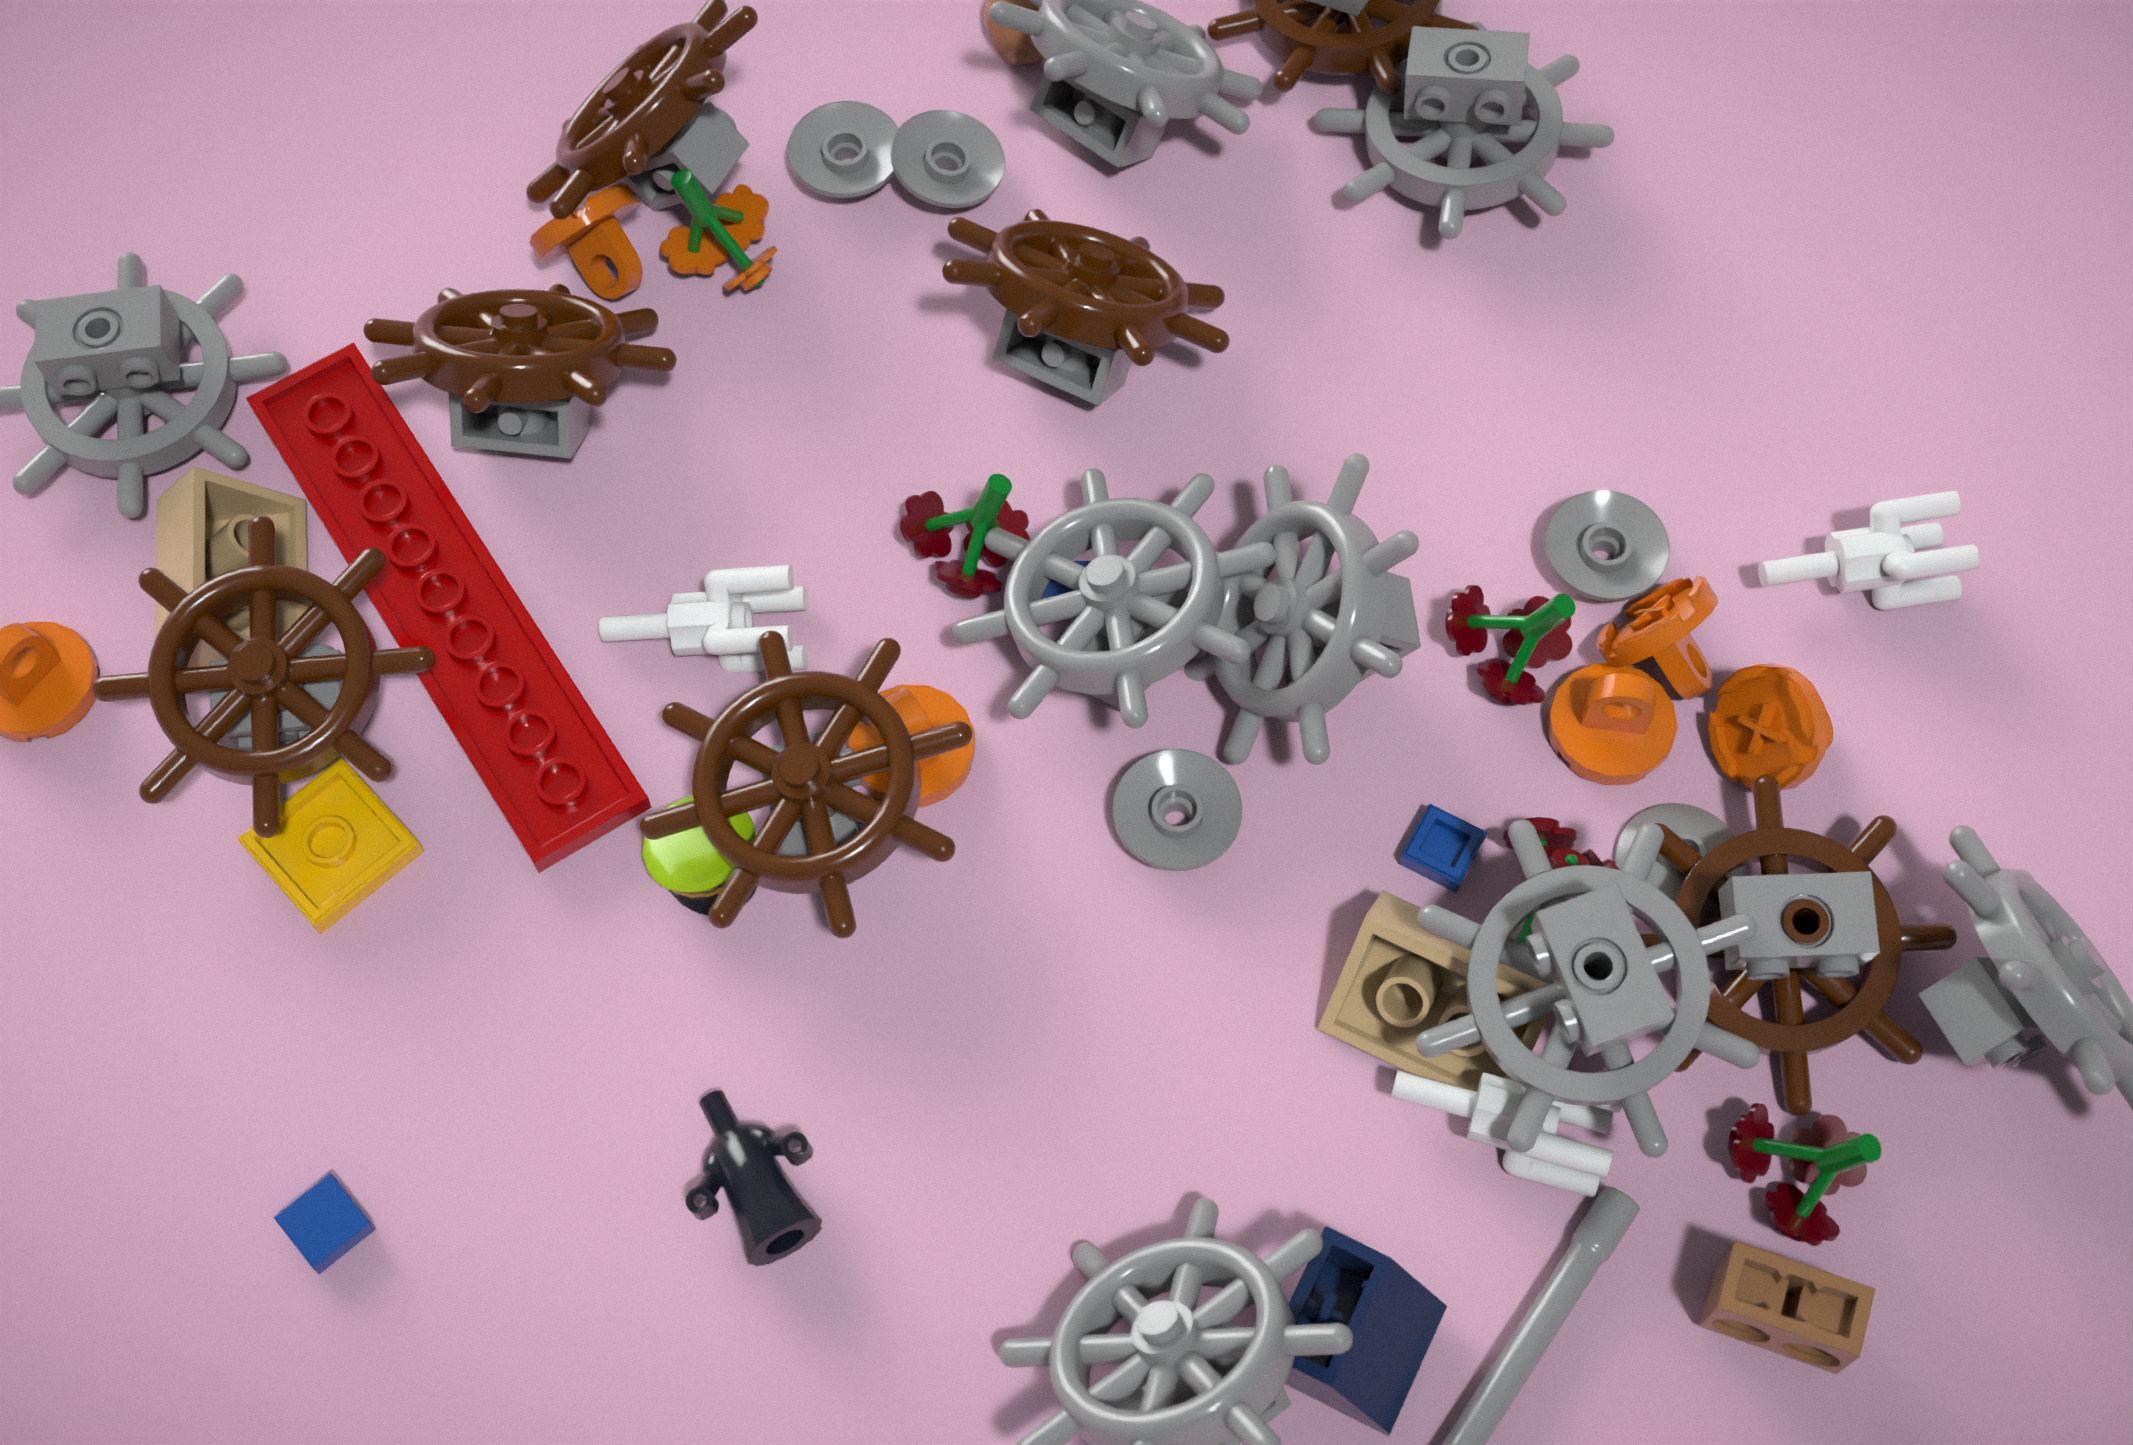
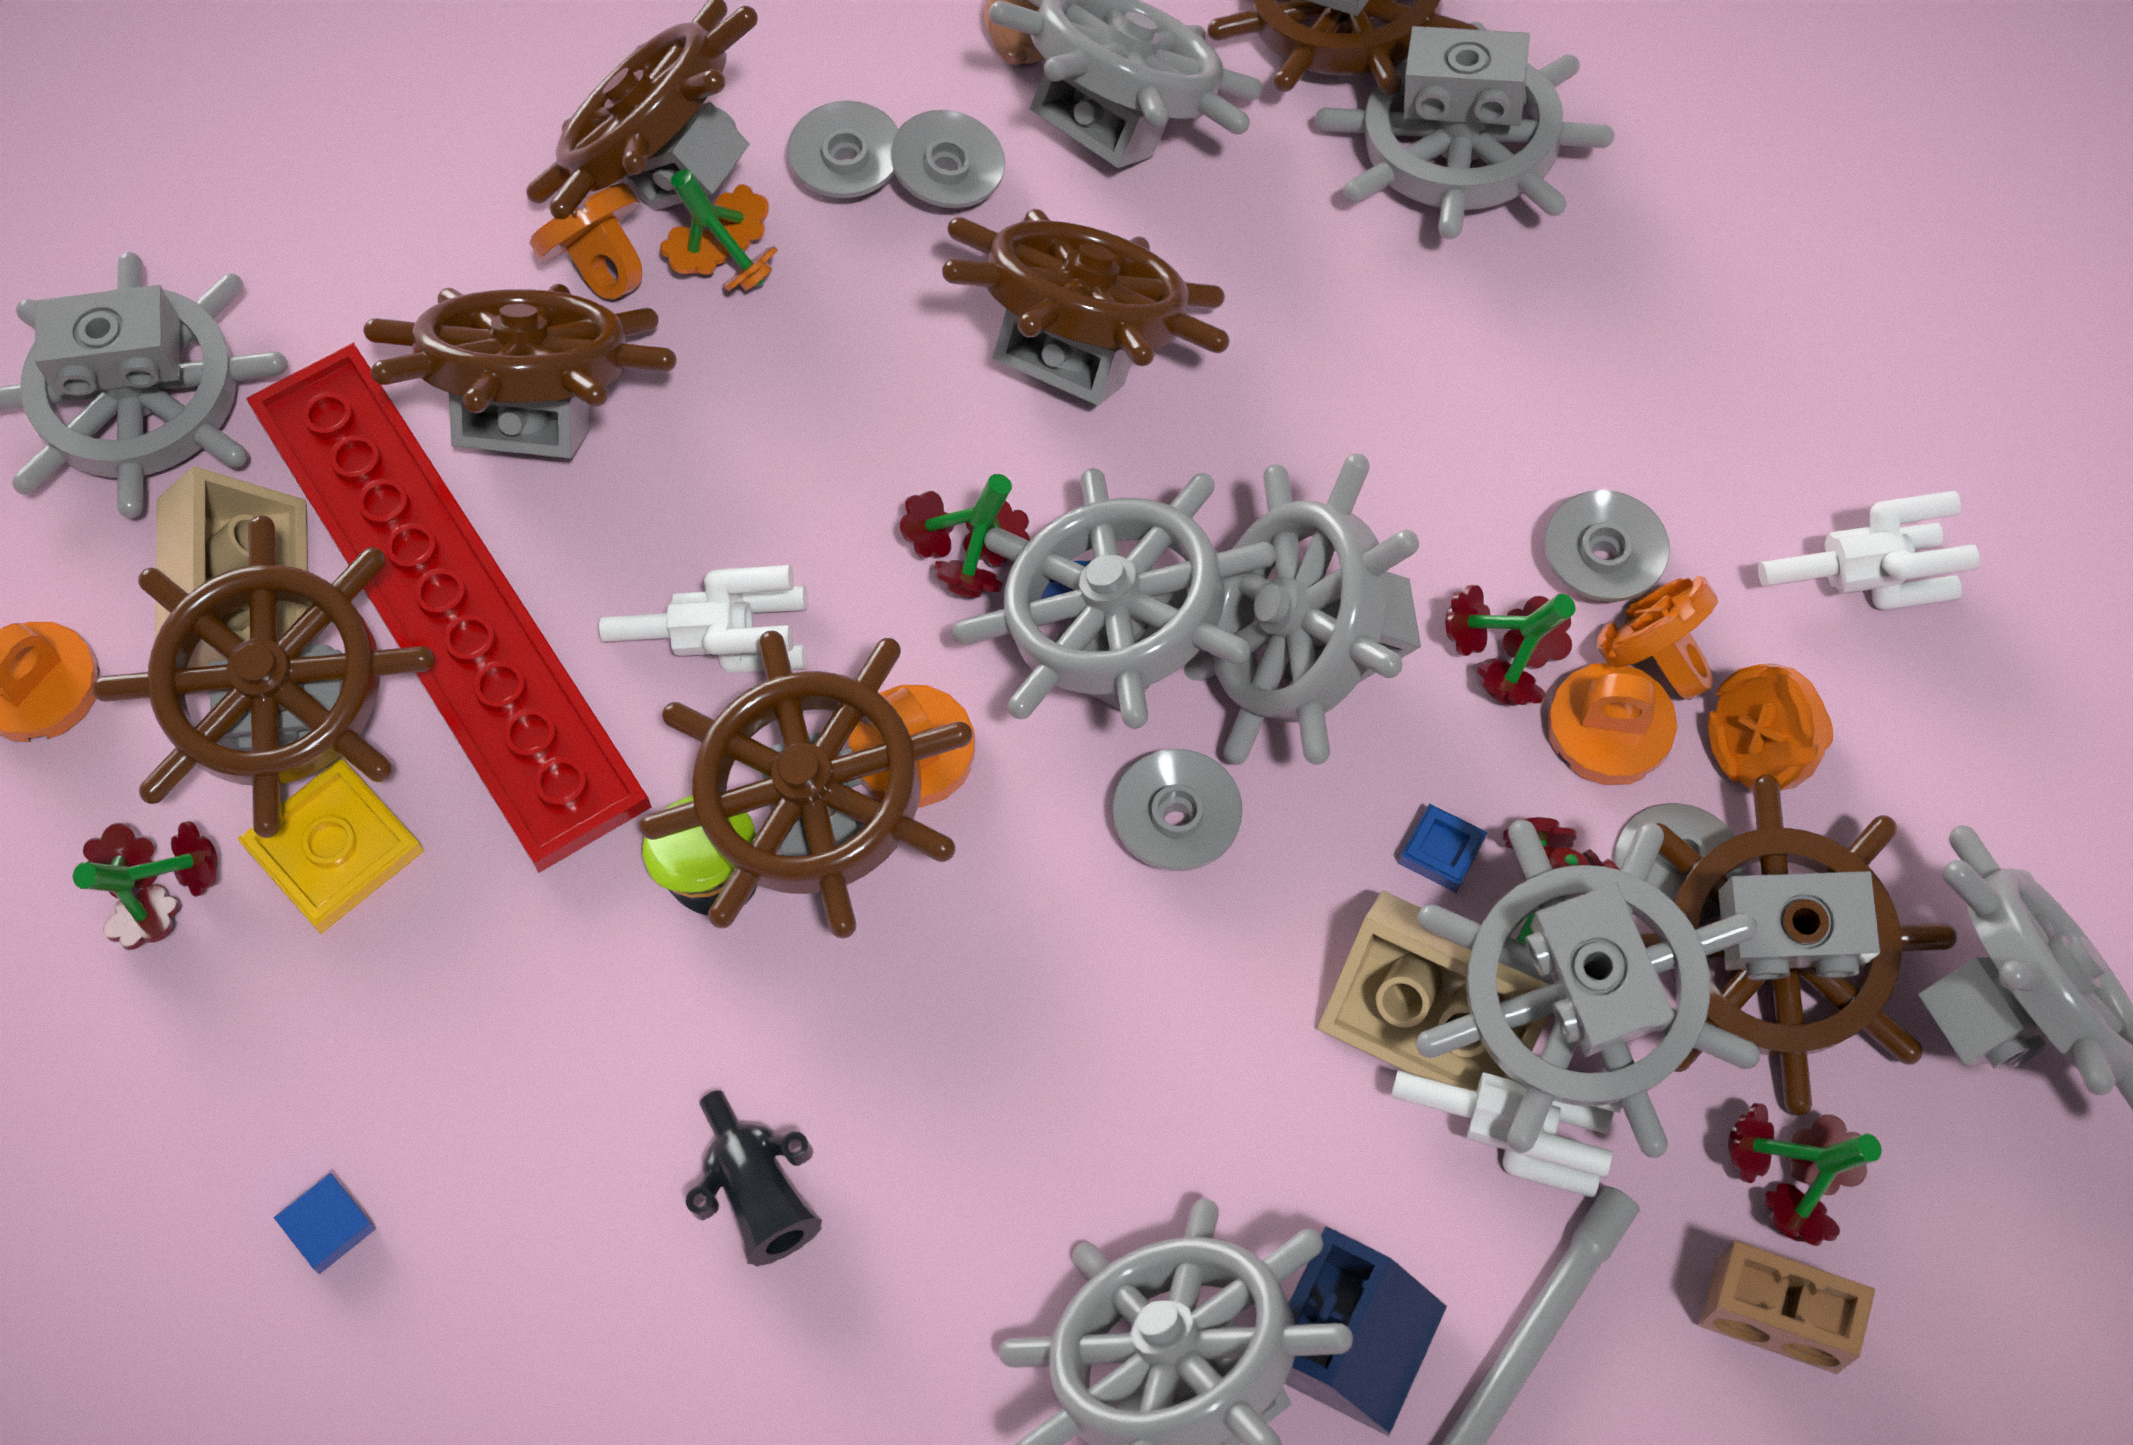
none -> dark red plant [73,821,218,950]

